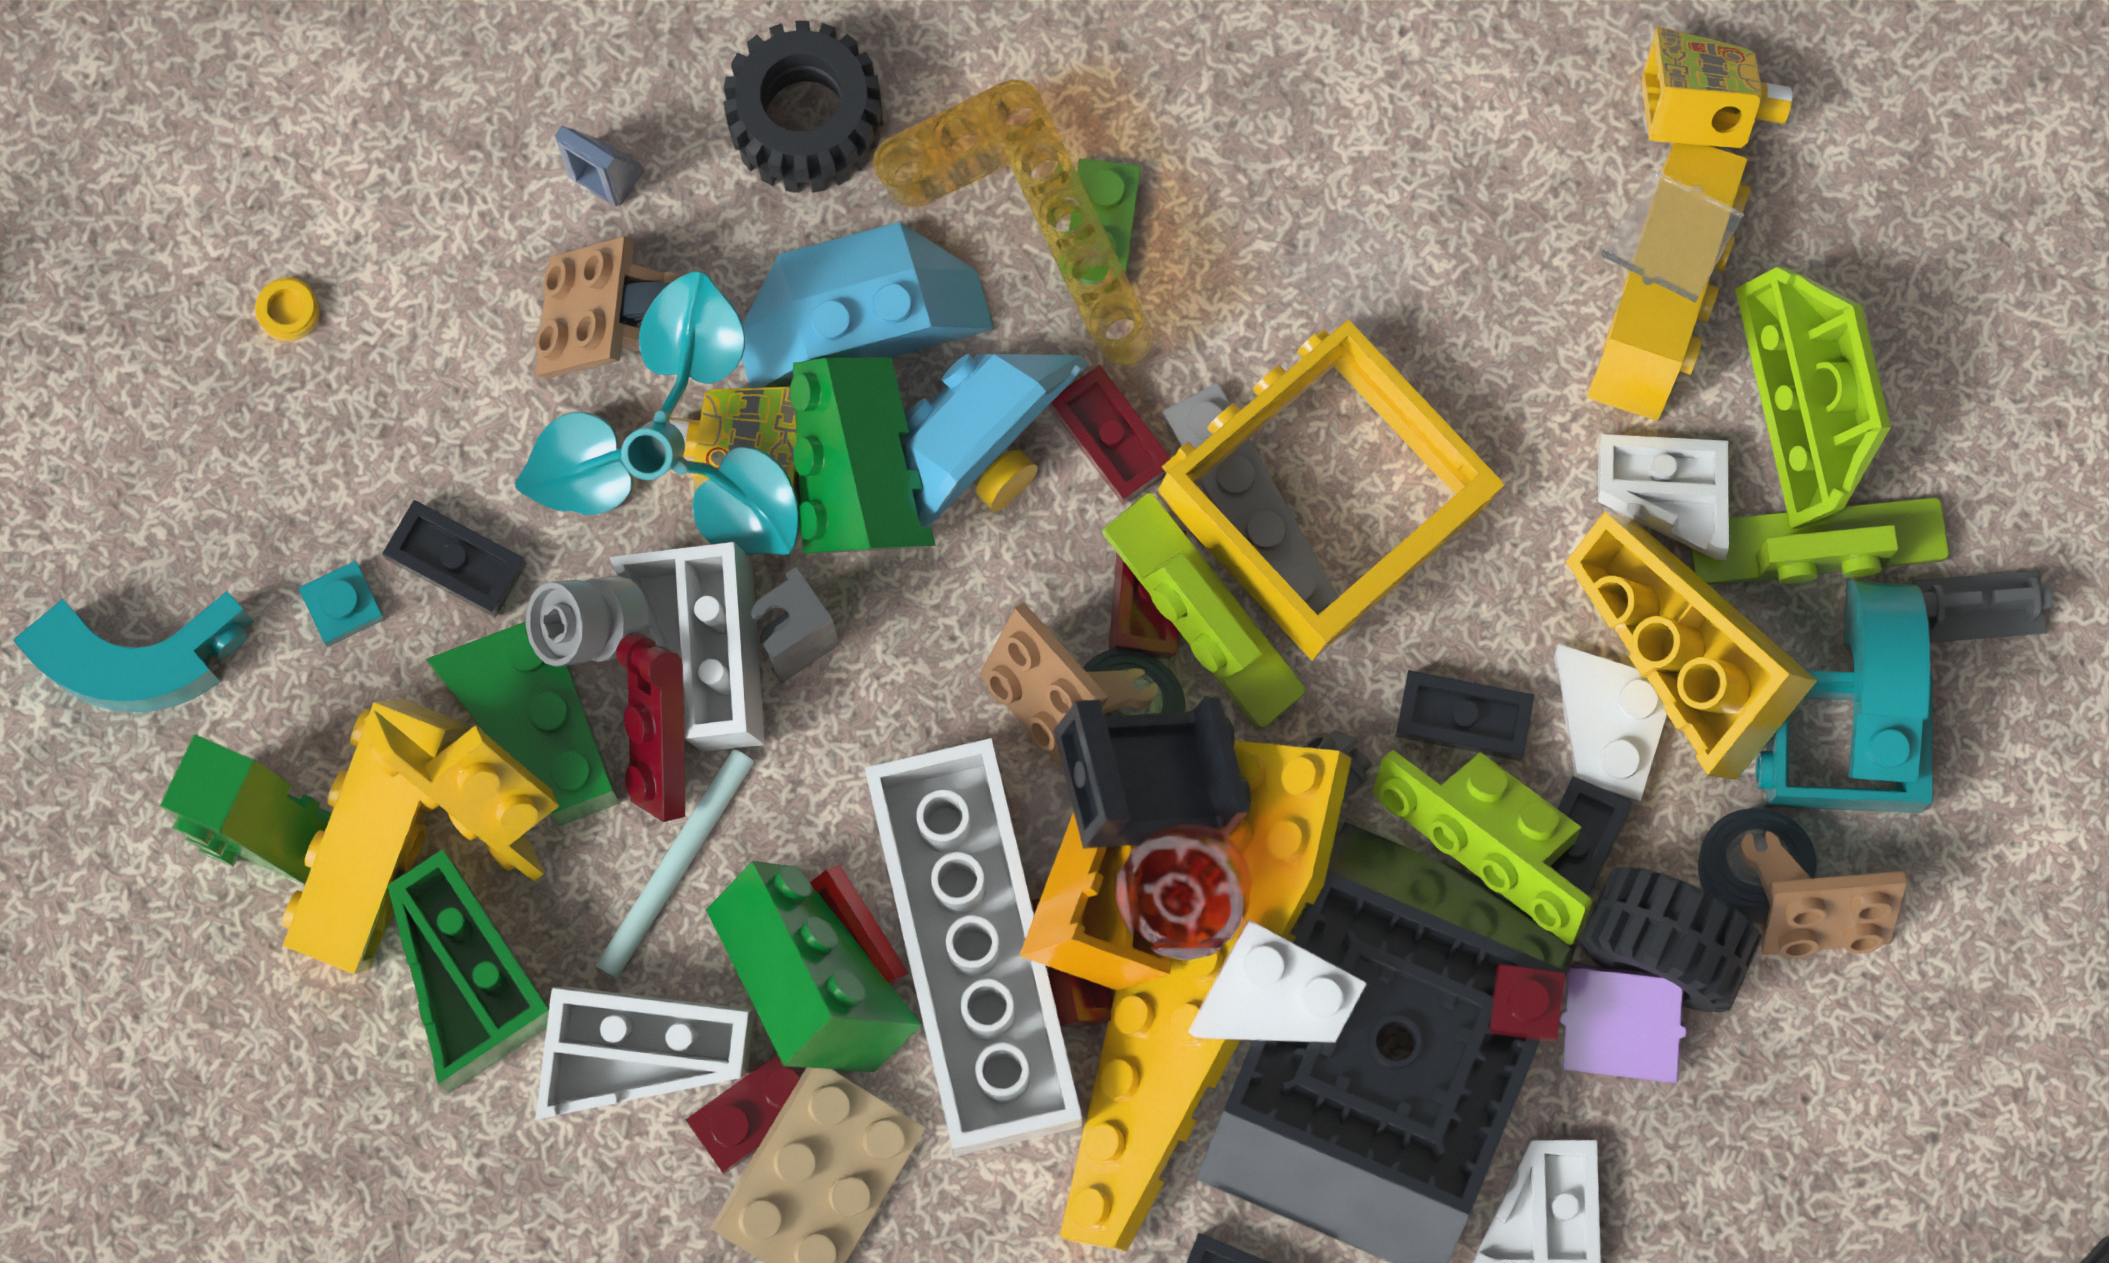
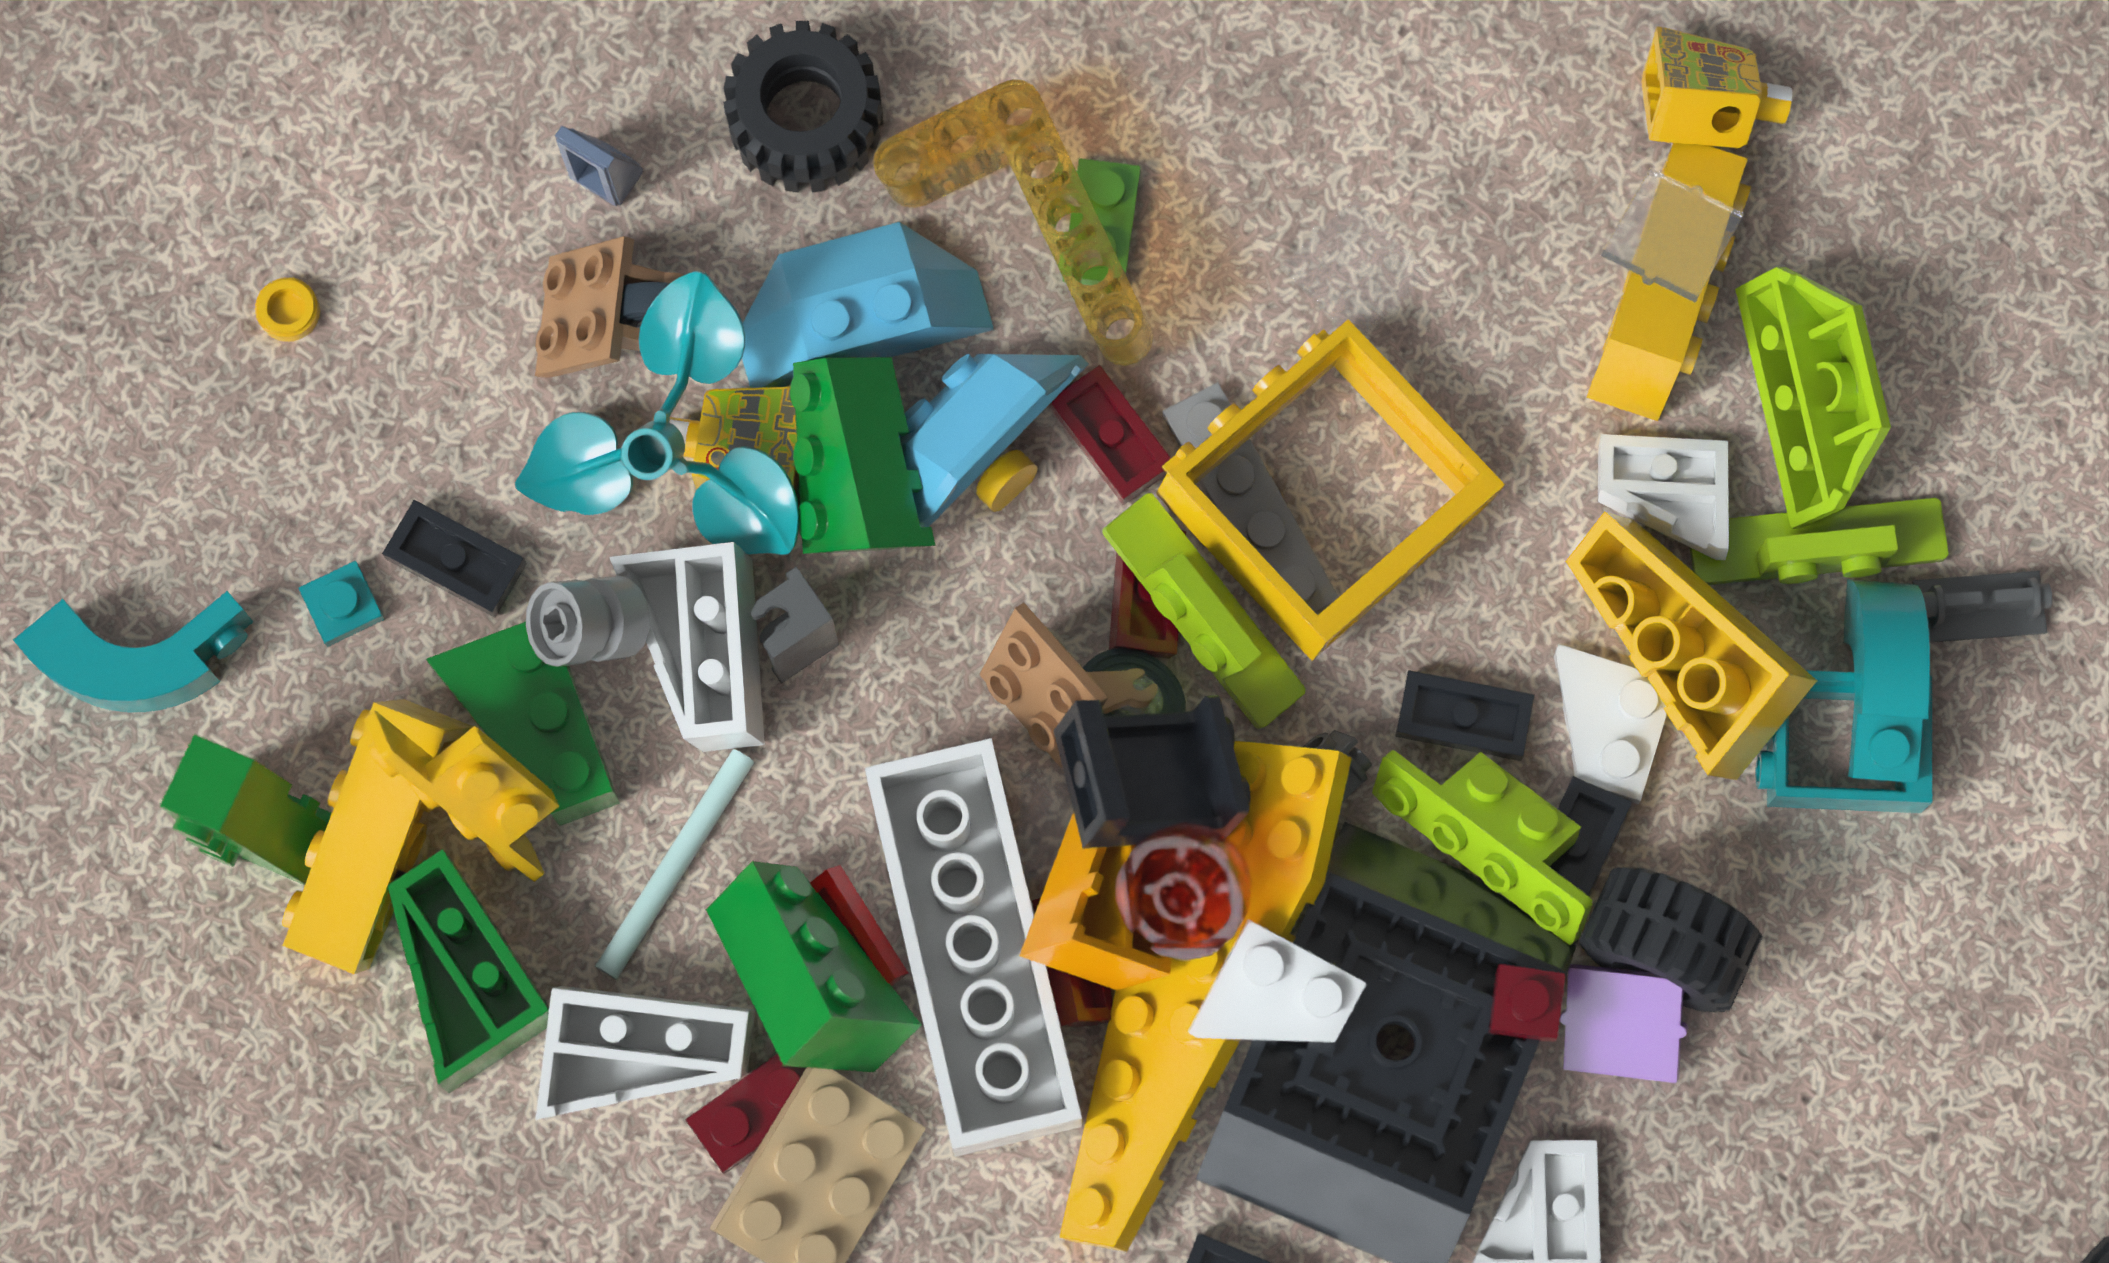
dark red plate [616,632,686,822] -> none
medium nougat plate [1698,808,1907,959] -> none

